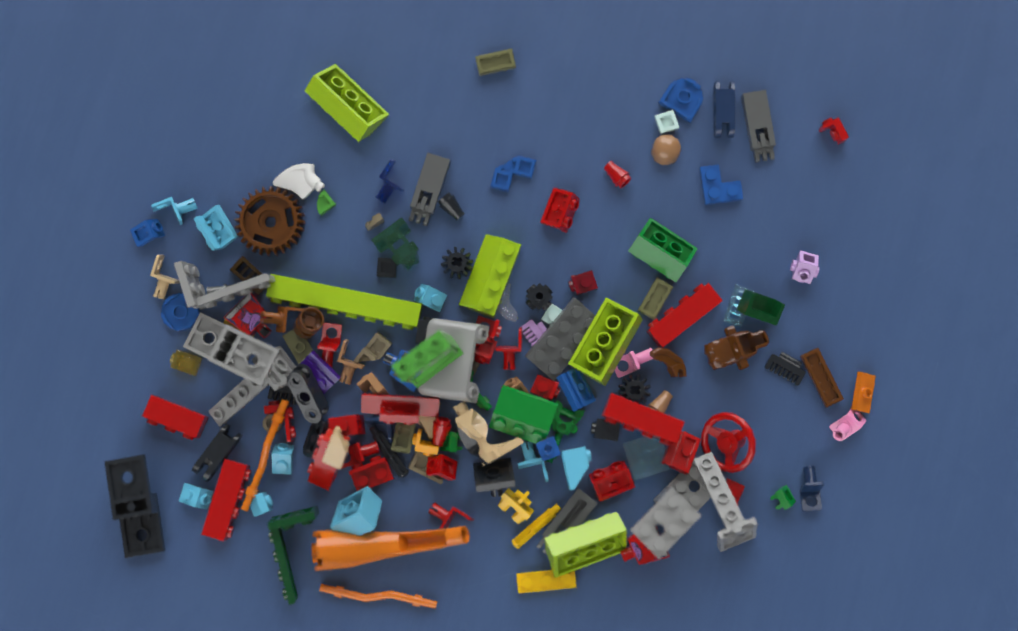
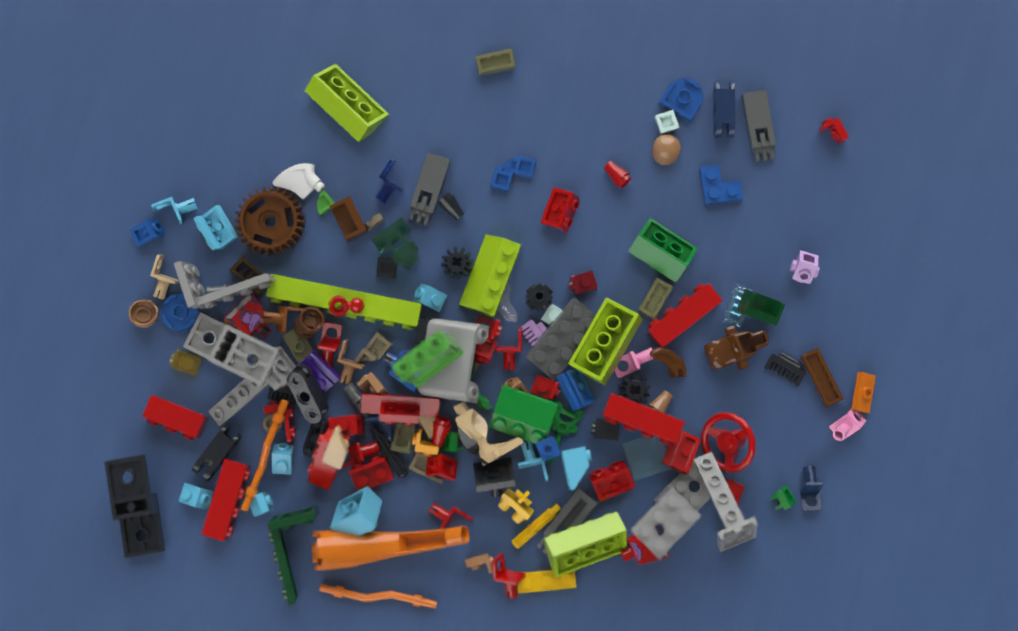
none -> medium nougat hair [129,300,159,328]
none -> red plate [328,295,364,316]
none -> reddish brown panel [329,196,368,242]
none -> dark grey axle [343,383,373,418]
none -> medium nougat bracket [465,552,493,574]
none -> red bracket [492,553,526,599]

